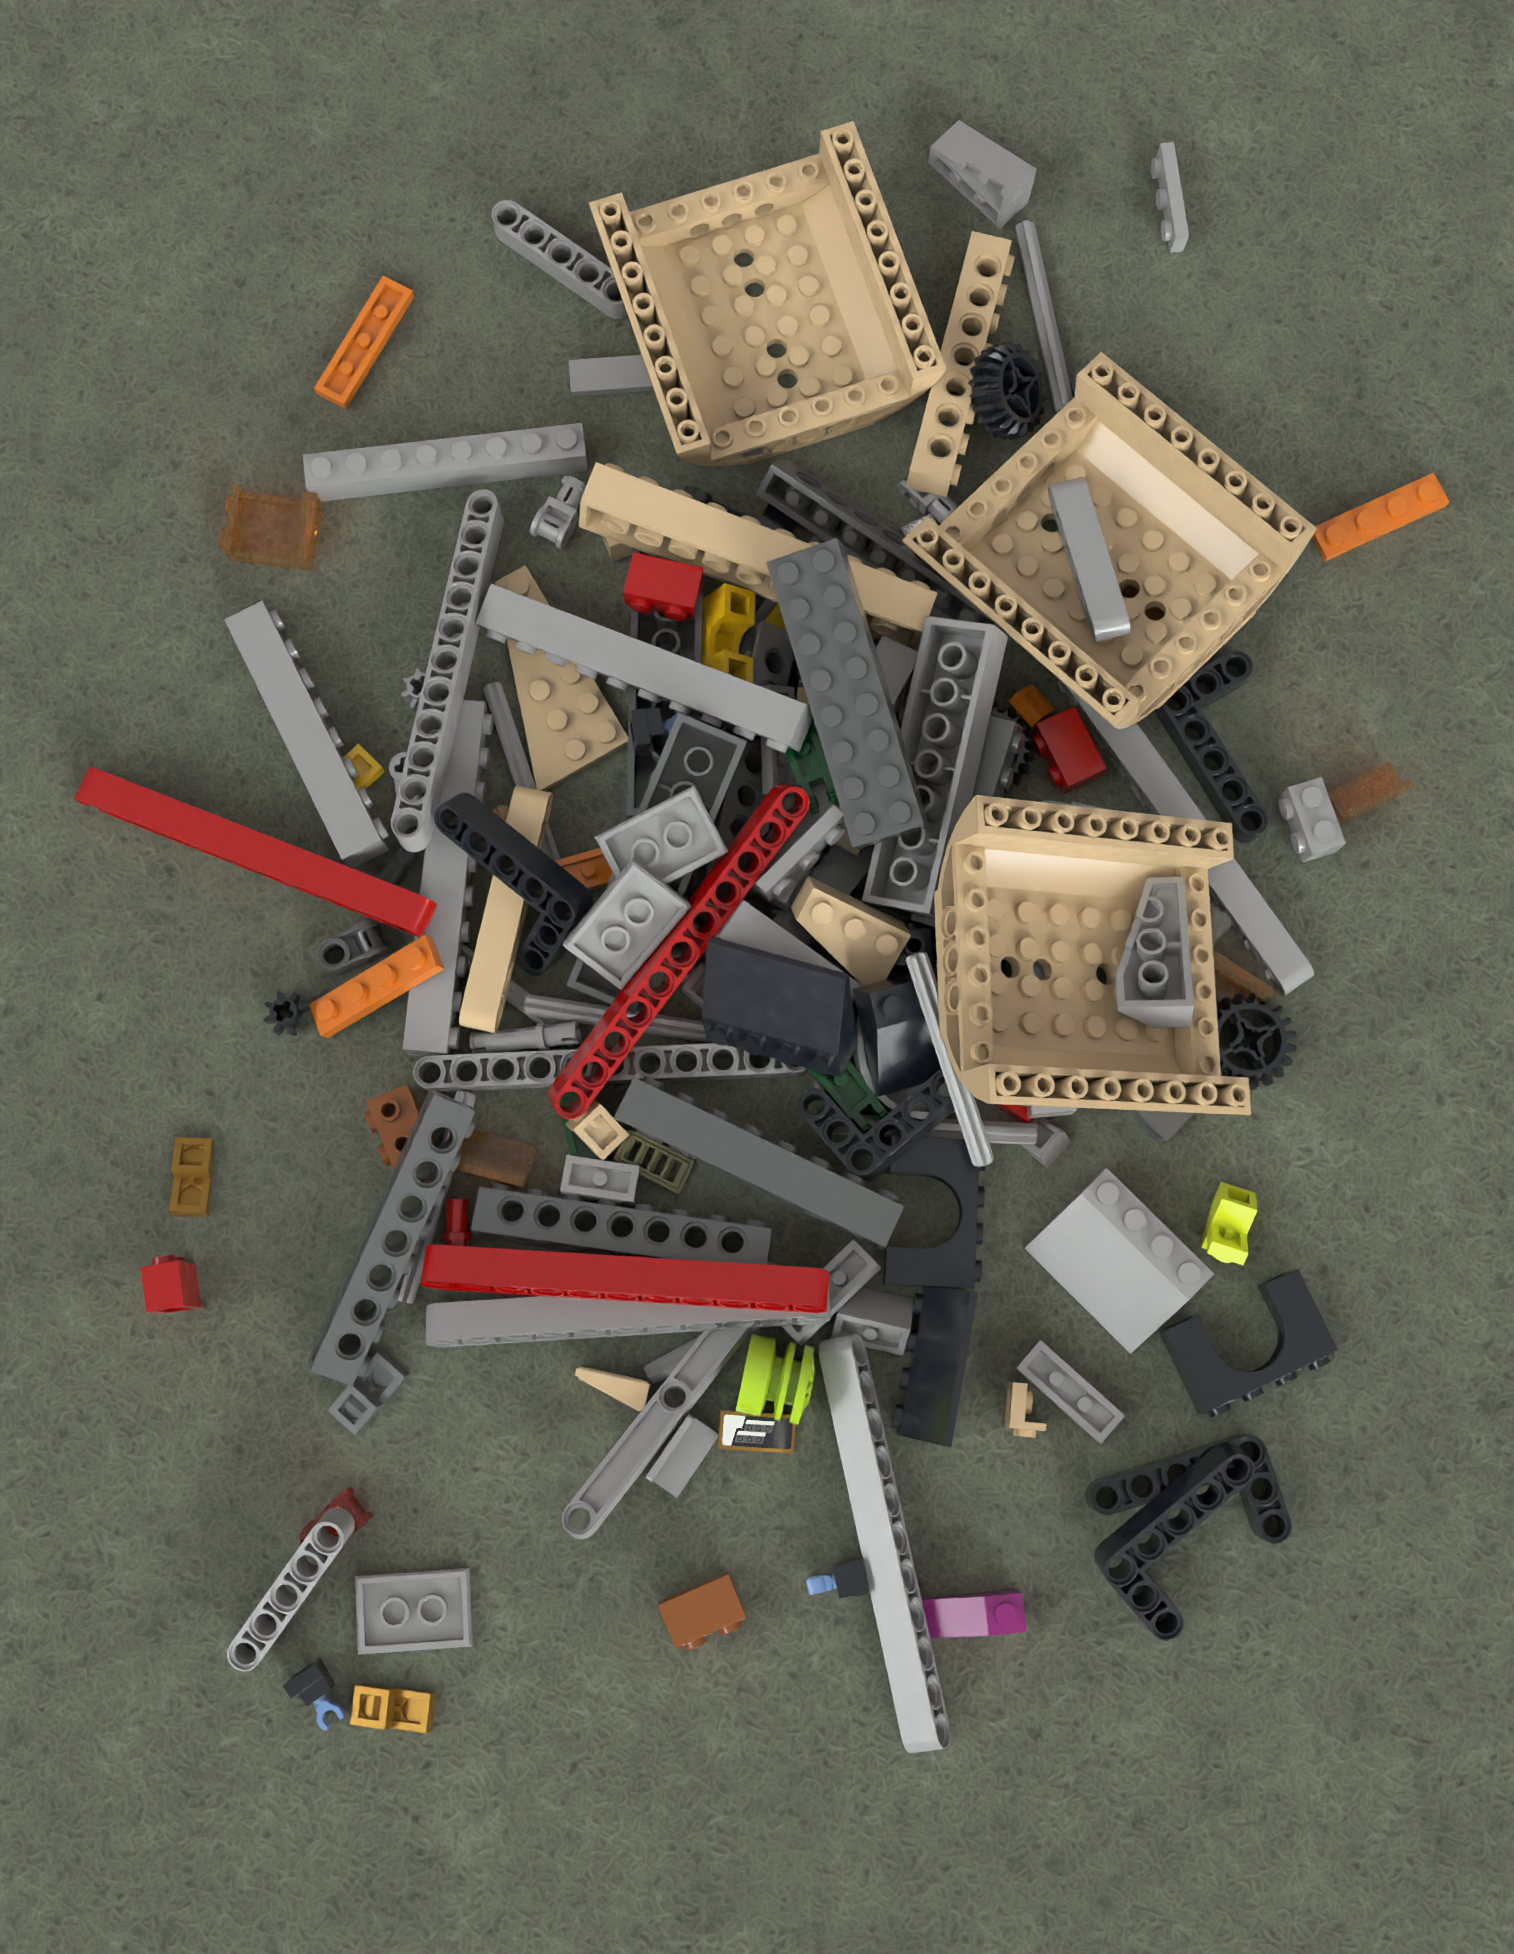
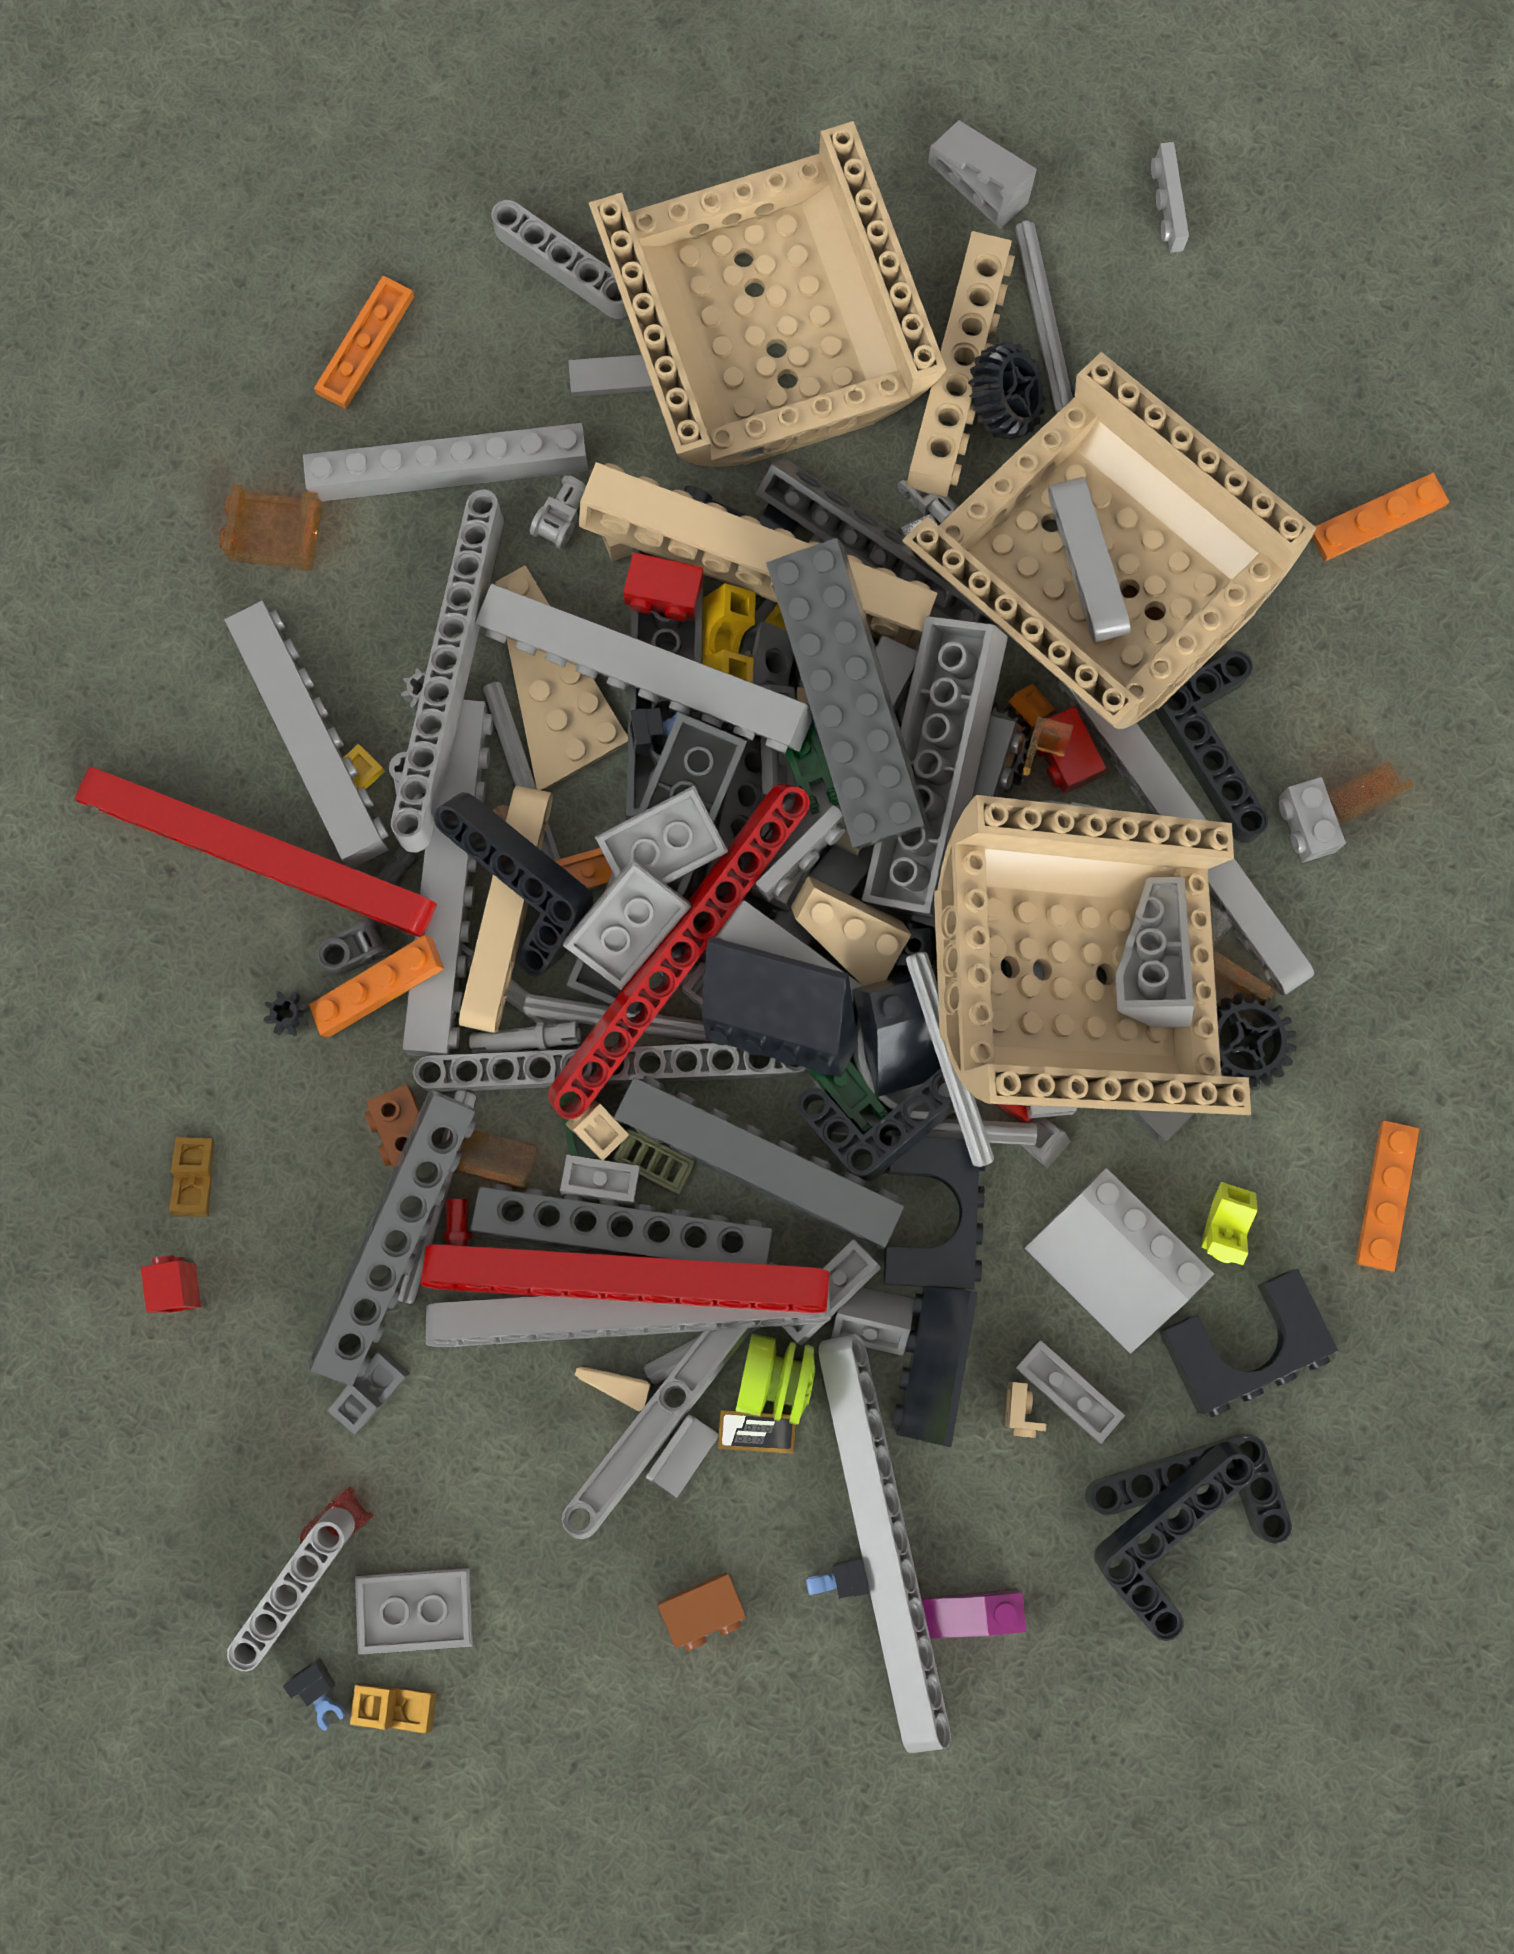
none -> clear orange panel [1022,717,1073,776]
none -> orange plate [1355,1121,1420,1272]

